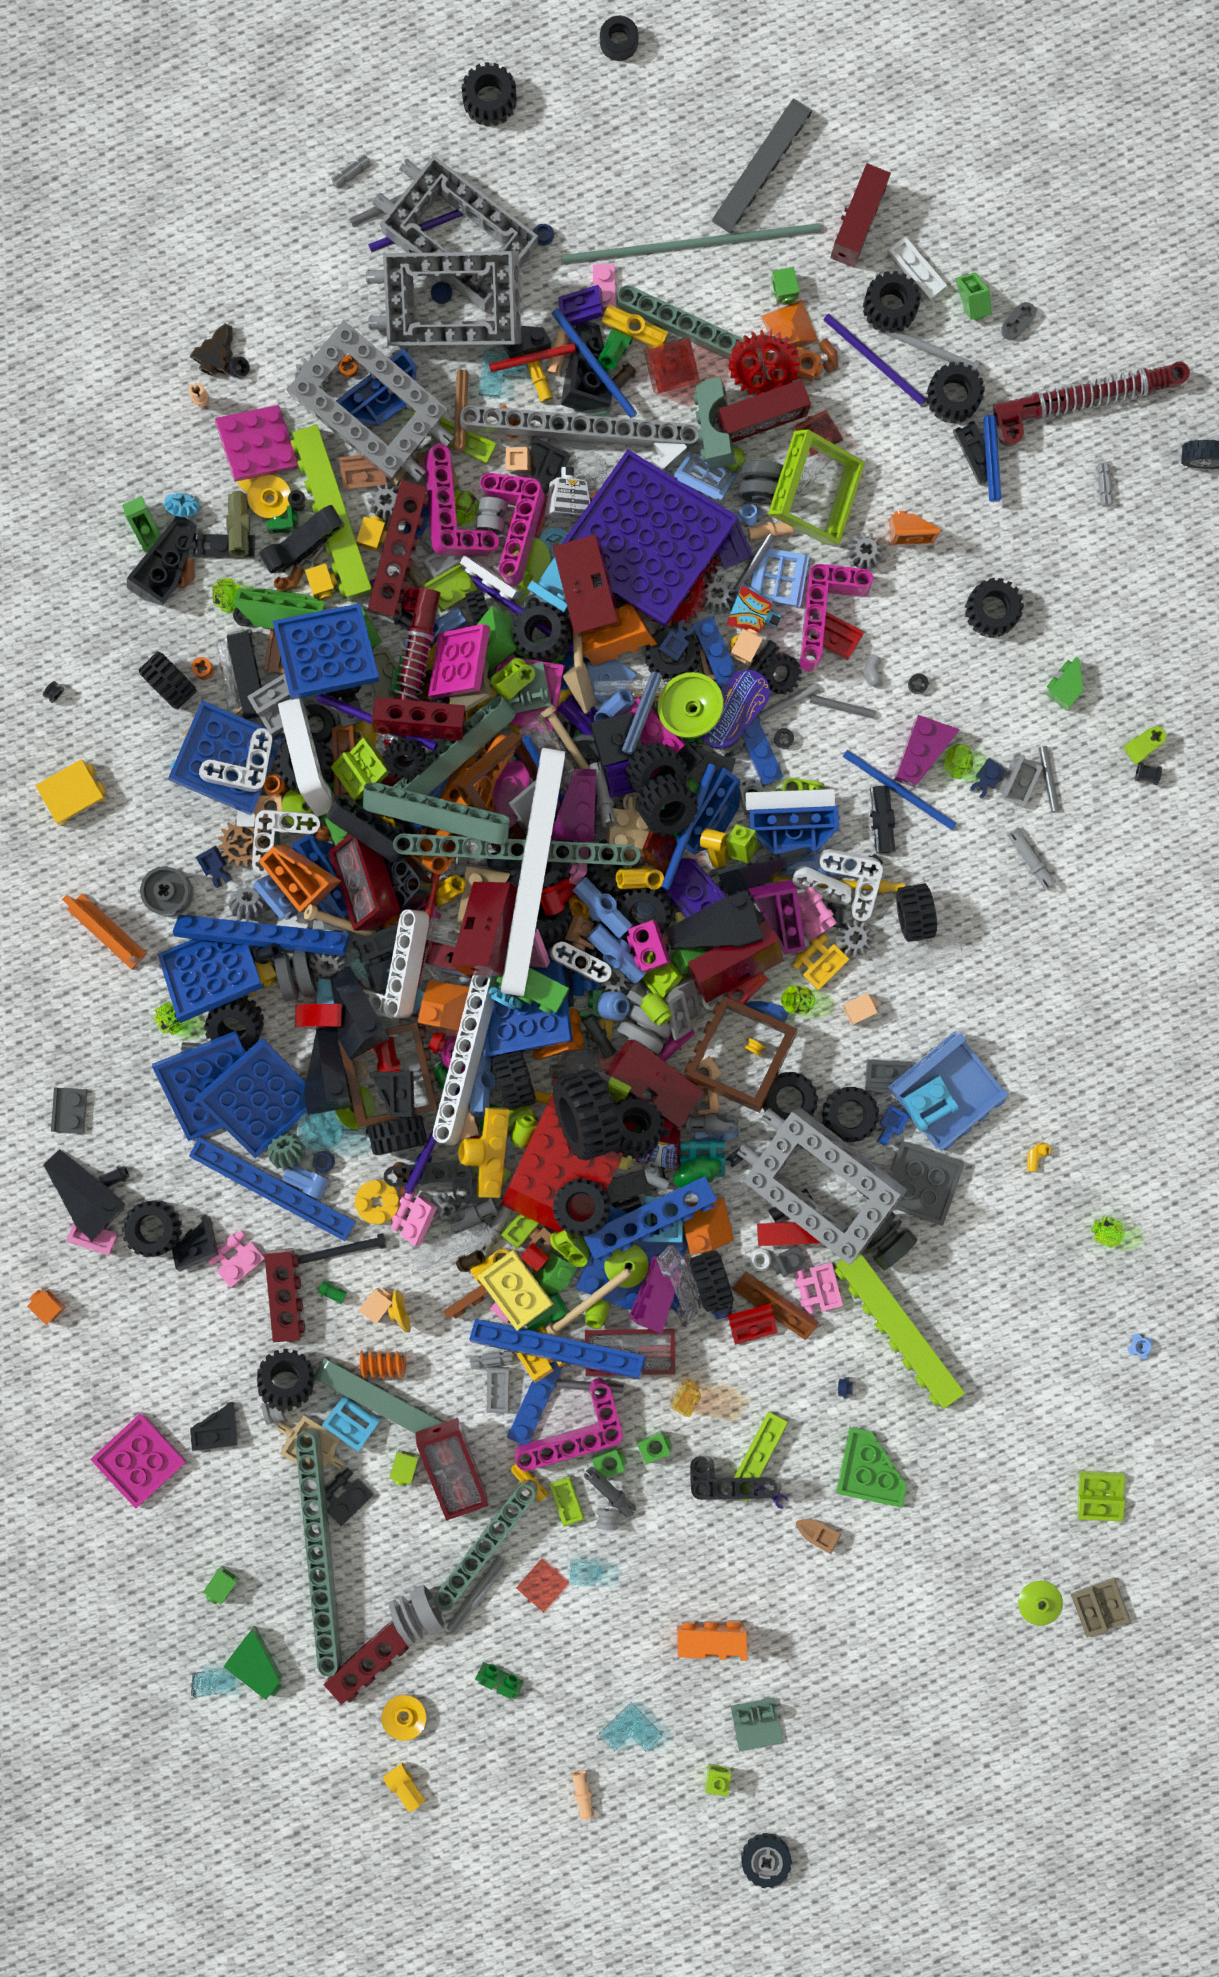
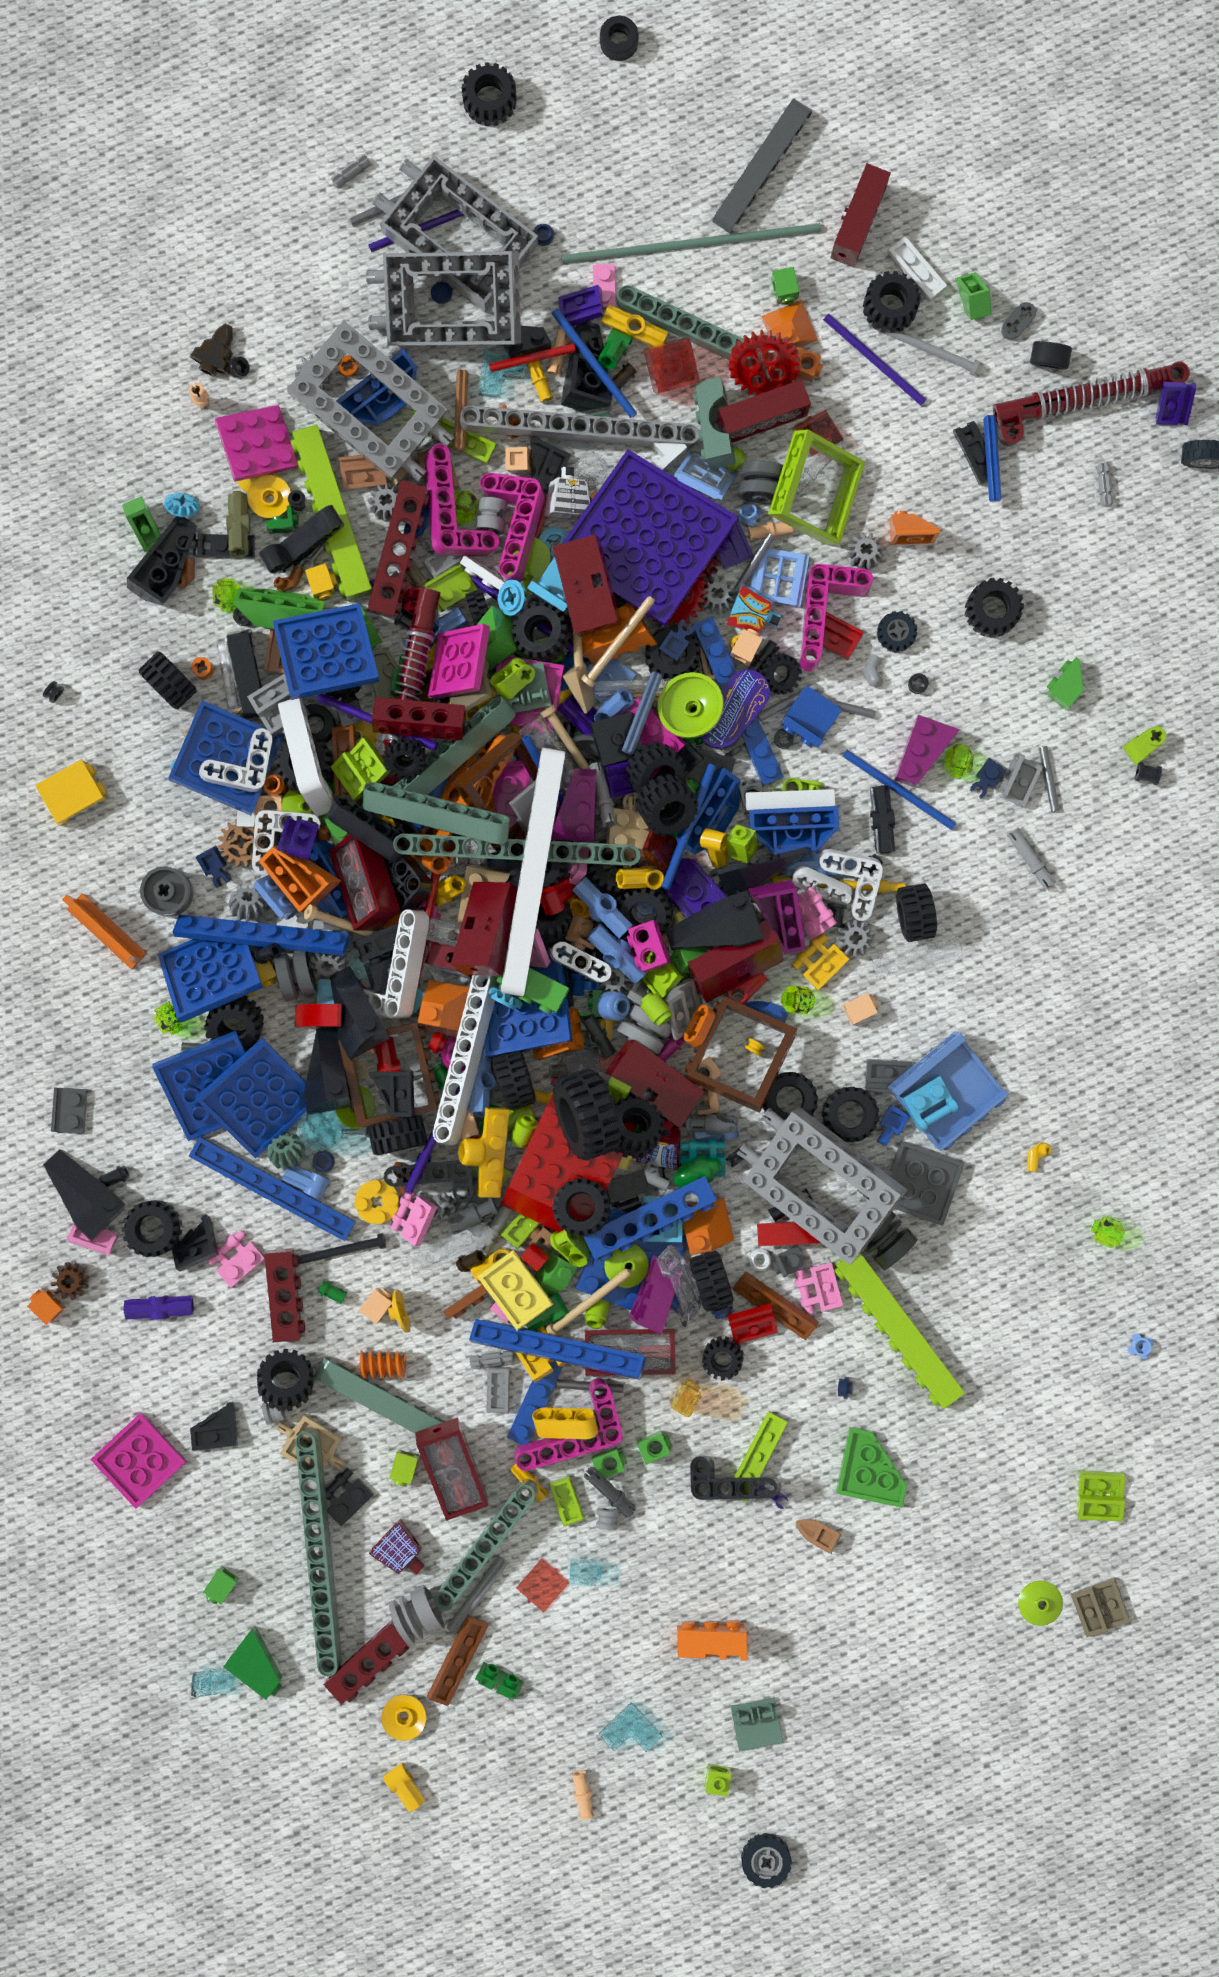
medium azure plate [321,1395,381,1452] -> none
yellow brick [356,516,387,552] -> none
dark orange arm [819,339,839,373] -> none
black tyre [926,362,985,423] -> none
none -> reddish brown gear [51,1262,90,1300]
none -> dark purple piece [123,1295,194,1320]
none -> dark purple plate [277,816,319,860]
none -> torso [369,1519,425,1575]
none -> dark orange plate [427,1615,489,1706]
none -> medium azure gear [498,580,528,616]
none -> yellow beam [532,1408,598,1439]
none -> tan bar [581,596,655,688]
none -> orange beam [684,1005,715,1047]
none -> black tyre [702,1336,744,1381]
none -> blue bracket [781,686,841,748]
none -> black wheel [877,611,917,652]
none -> black tyre [1030,341,1072,369]
none -> dark purple plate [1156,382,1197,425]

